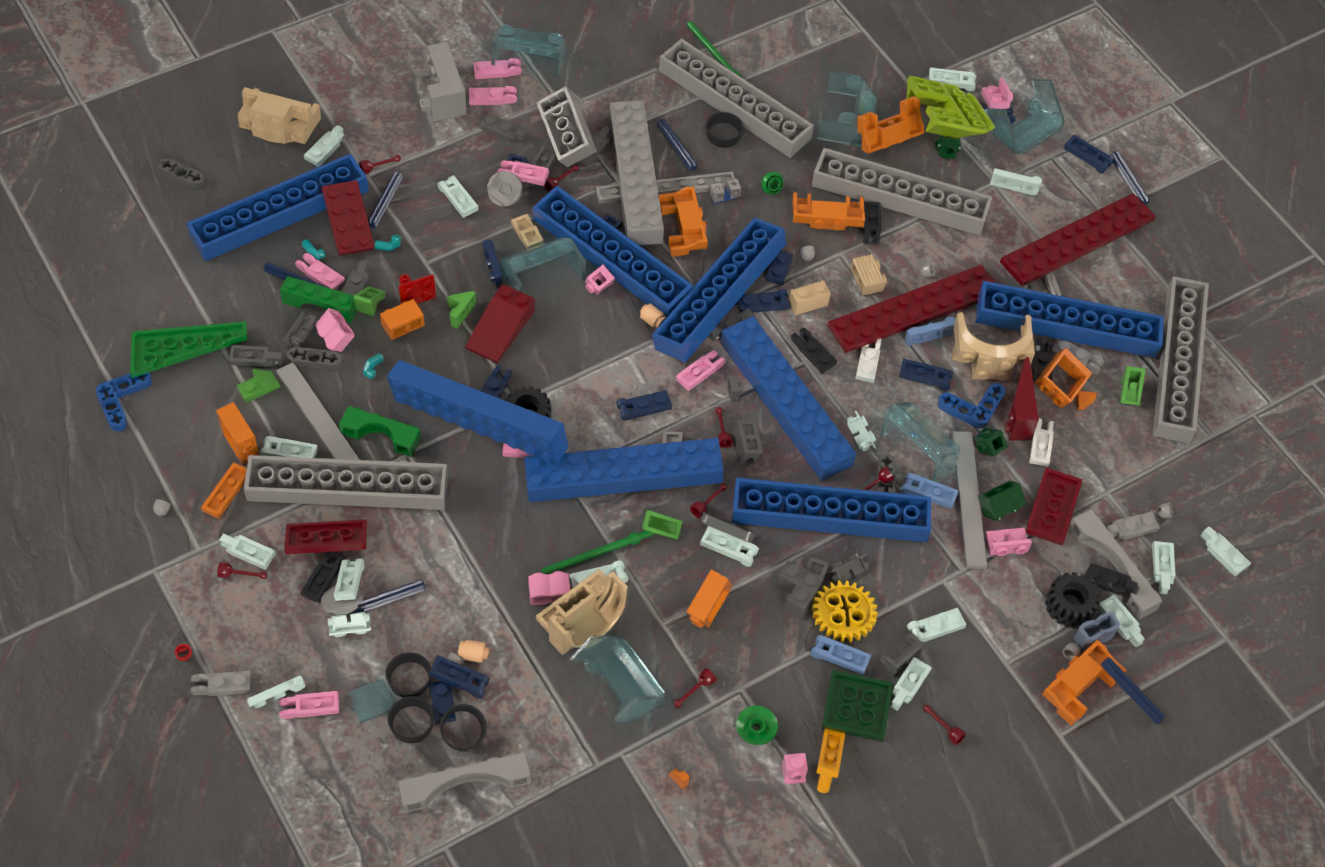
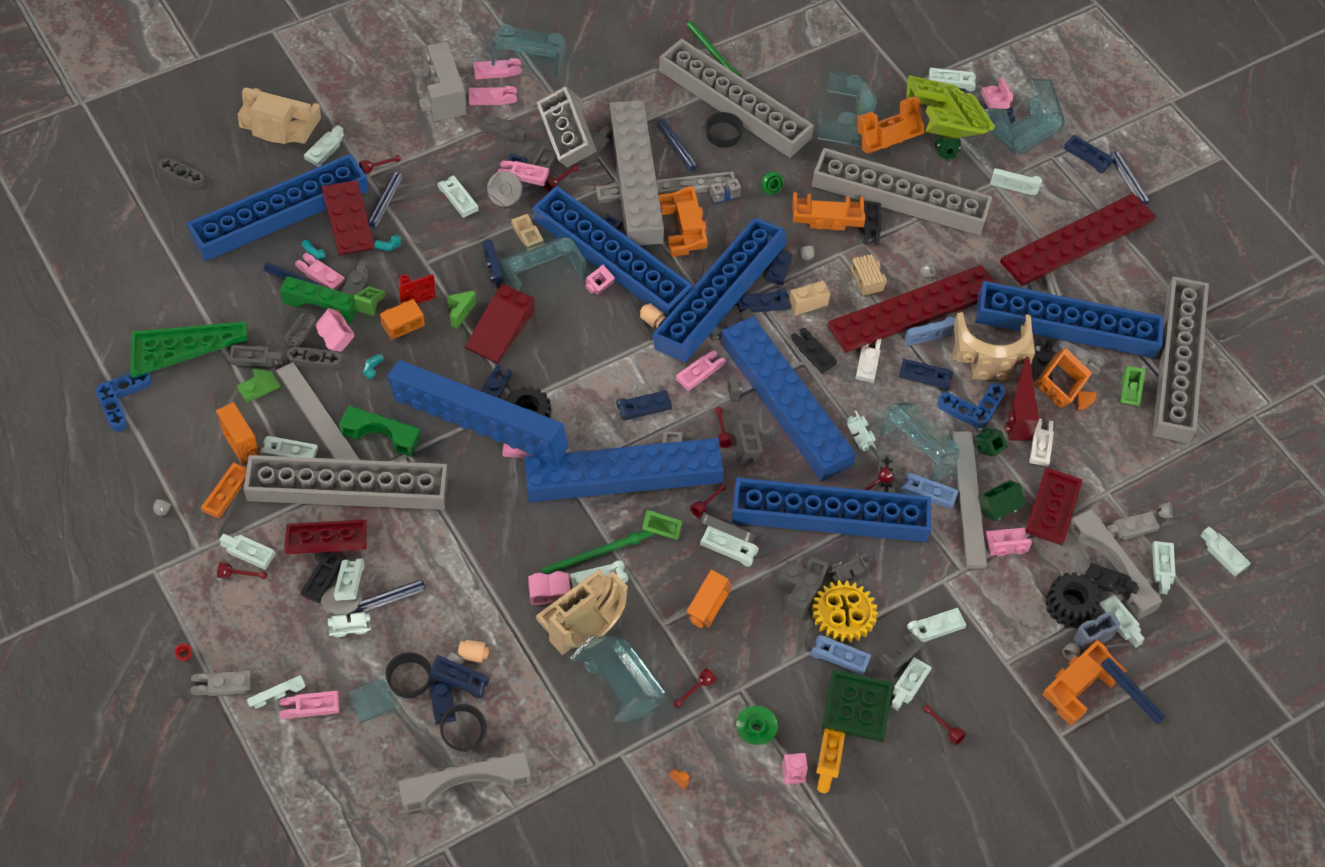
black tyre [387,697,434,743] -> none

